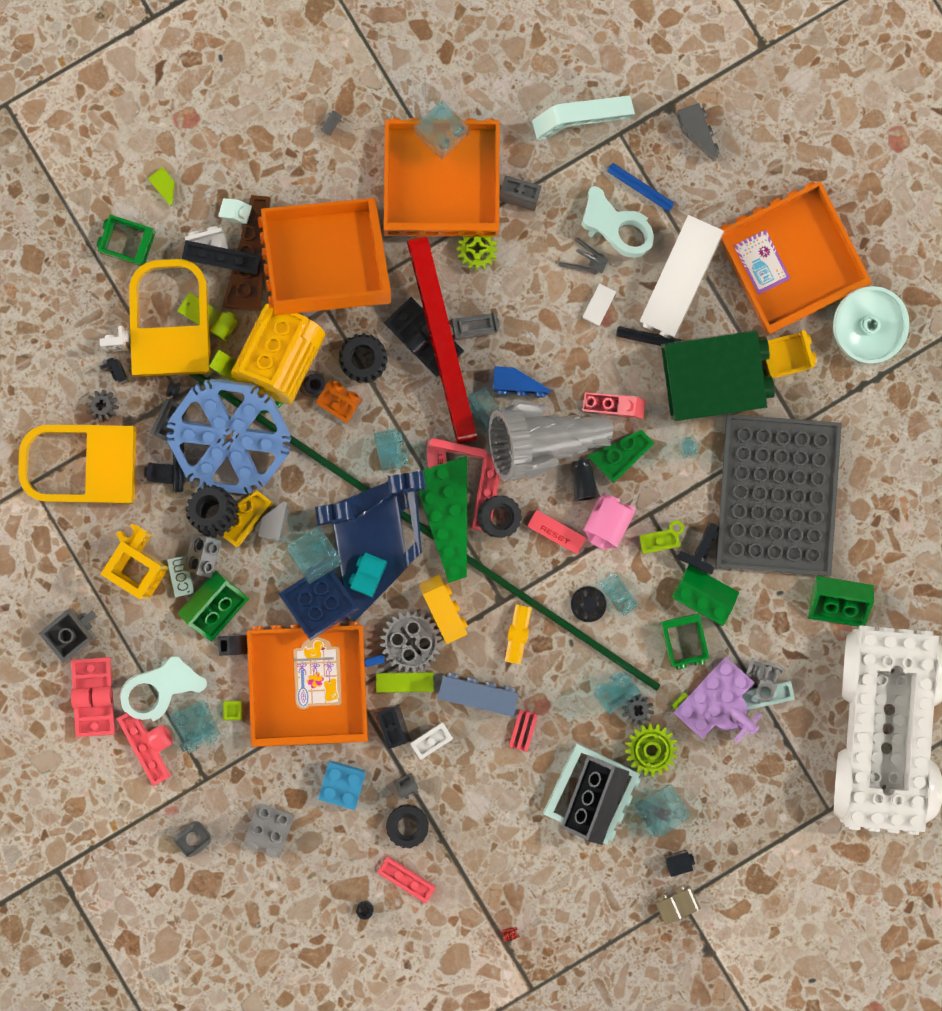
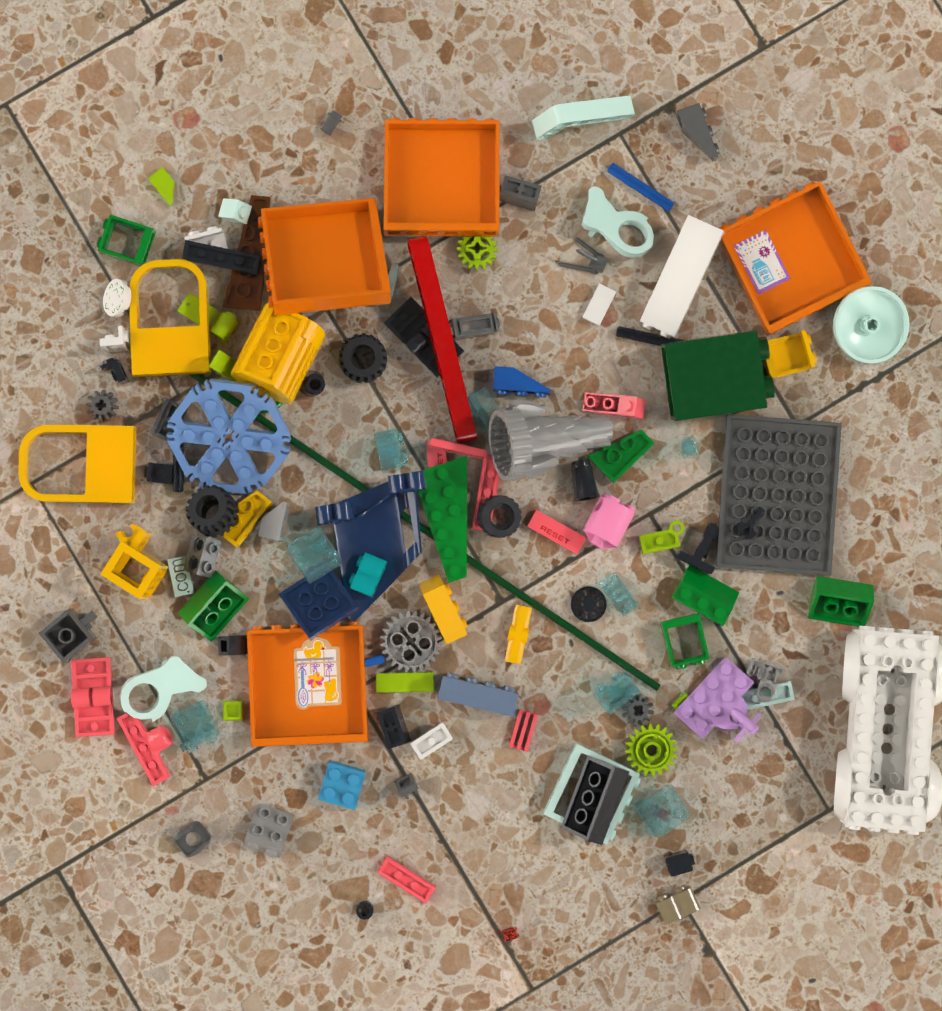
black bush [166,380,181,399] -> none
orange bracket [315,380,363,423] -> none
black tyre [386,804,429,849] -> none
clear light blue piece [414,100,469,160] -> none
none -> white tile [103,279,131,318]
none -> light aqua tile [388,263,400,304]
none -> black bar [737,507,765,540]

